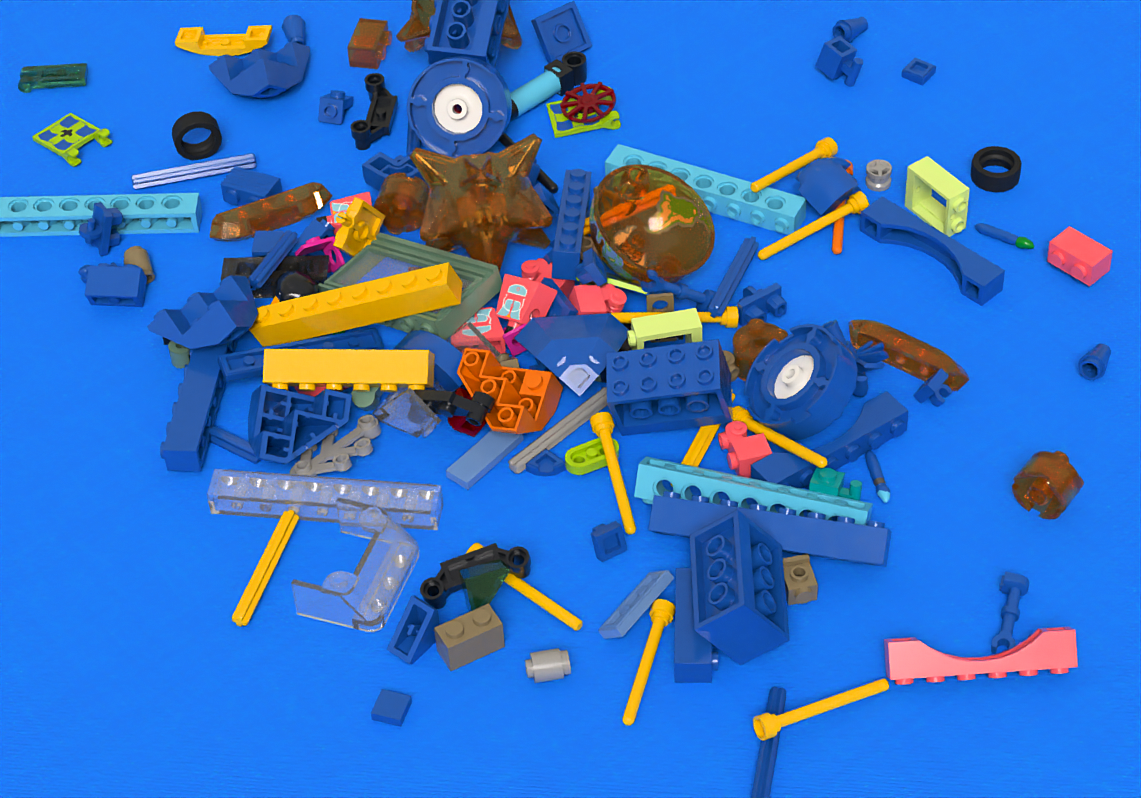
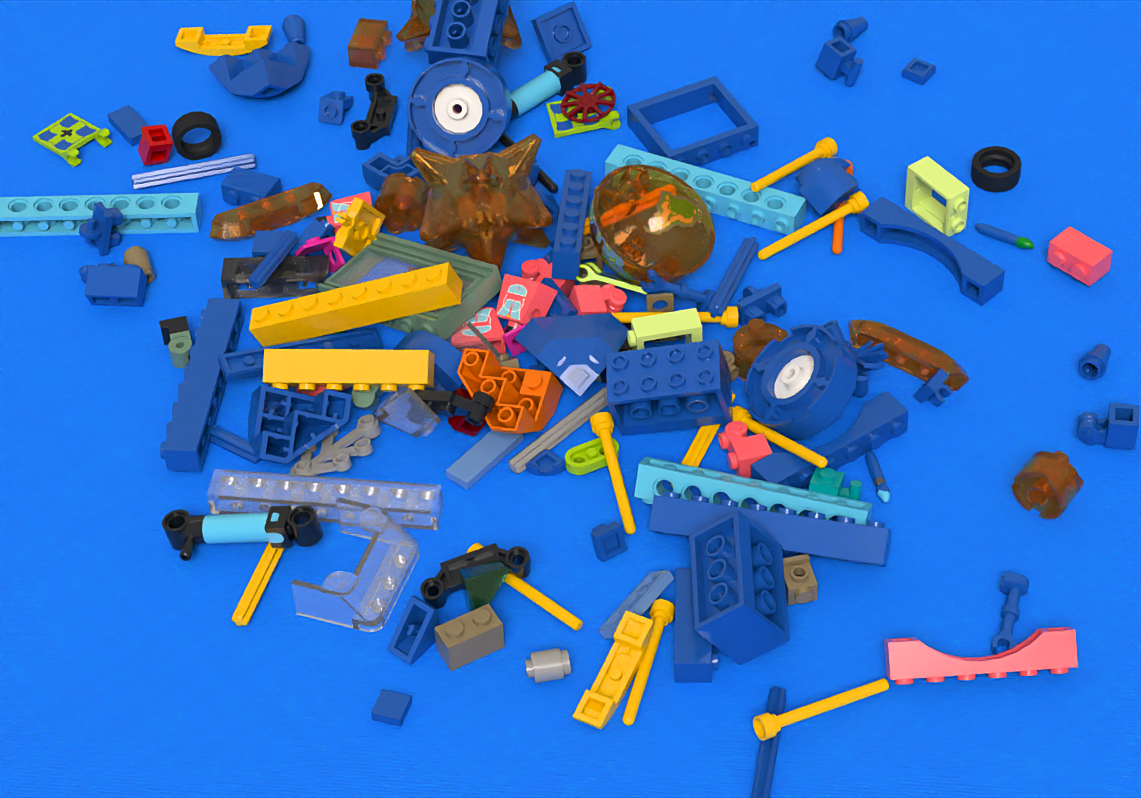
plate [18,63,88,93] -> none
blue brick [147,275,258,349] -> none
black piece [271,270,318,304] -> none
blue tile [576,248,607,286] -> none
light grey wheel [866,159,892,192] -> none
none -> blue tile [107,105,149,147]
none -> red brick [138,124,173,165]
none -> black piece [162,505,323,561]
none -> yellow slope [573,610,654,730]
none -> blue window [627,76,758,167]
none -> blue brick [1077,403,1139,450]

